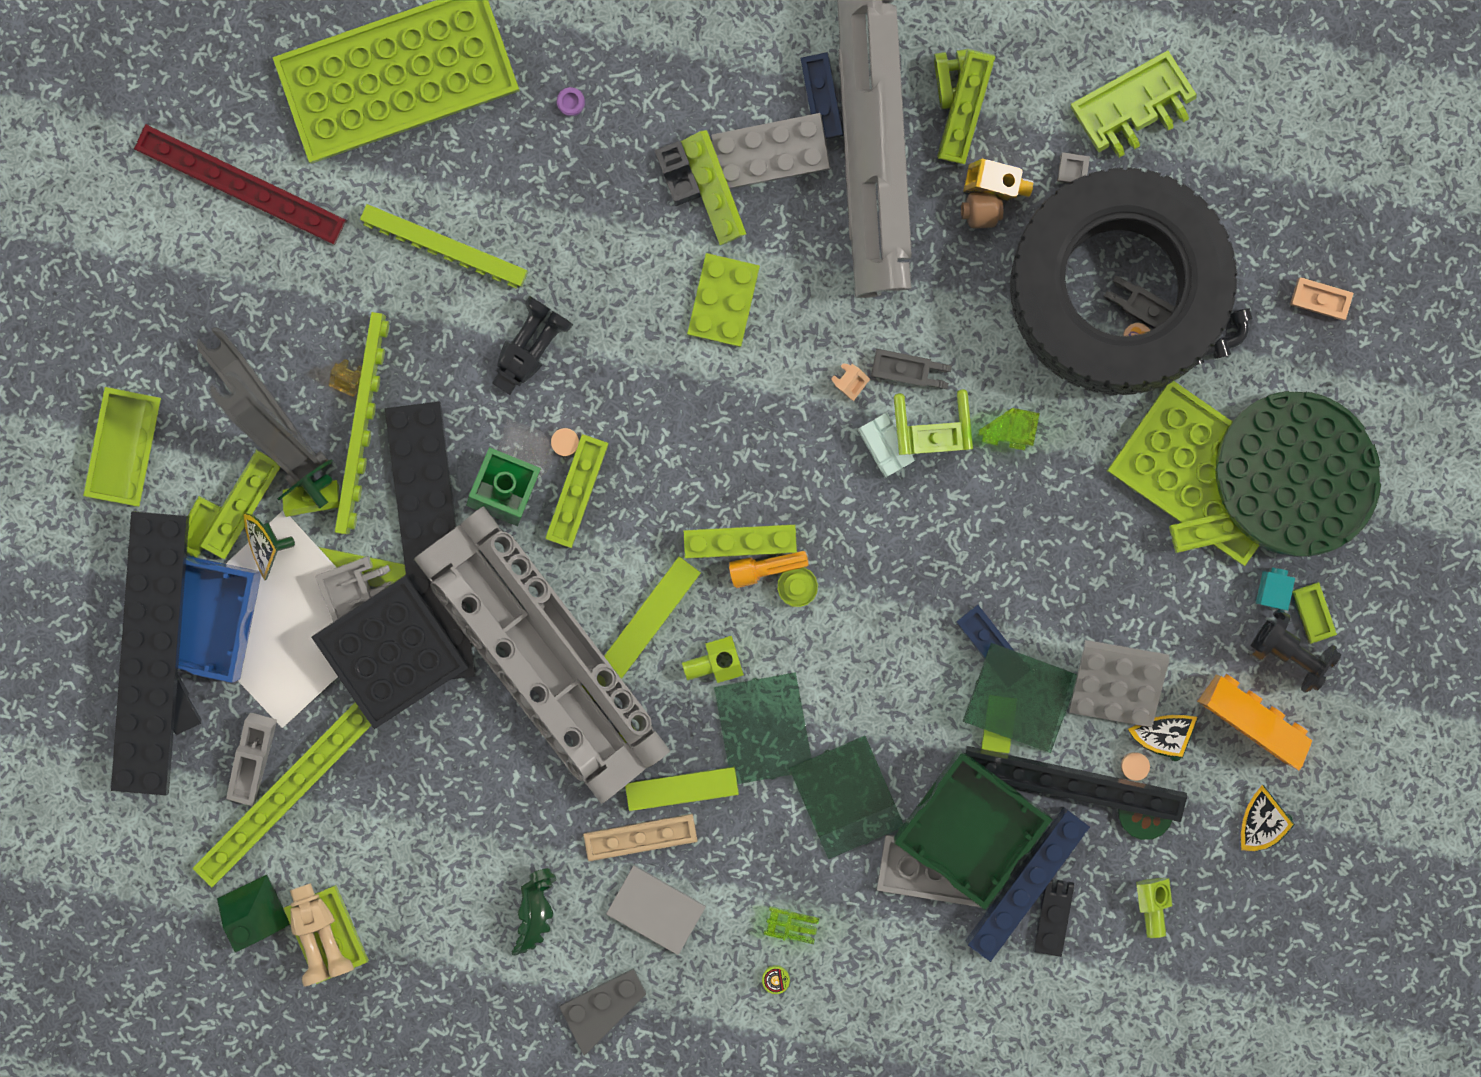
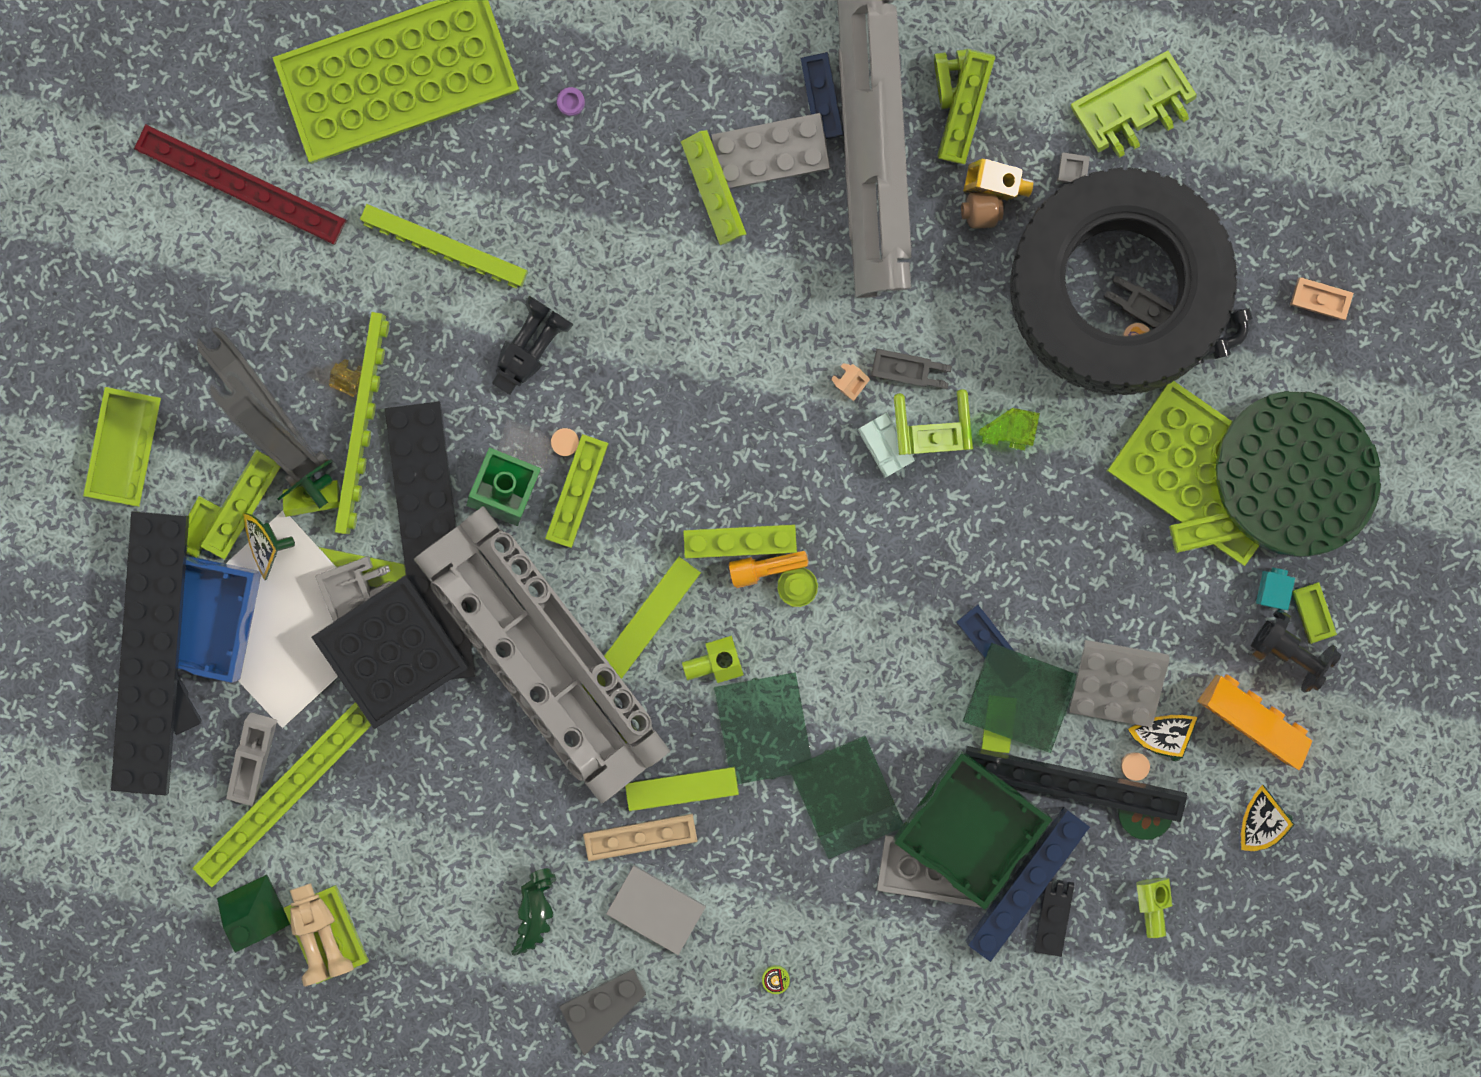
black slope [654,141,701,206] -> none
lime plate [687,253,760,347] -> none
clear neon green arm [763,906,820,945] -> none

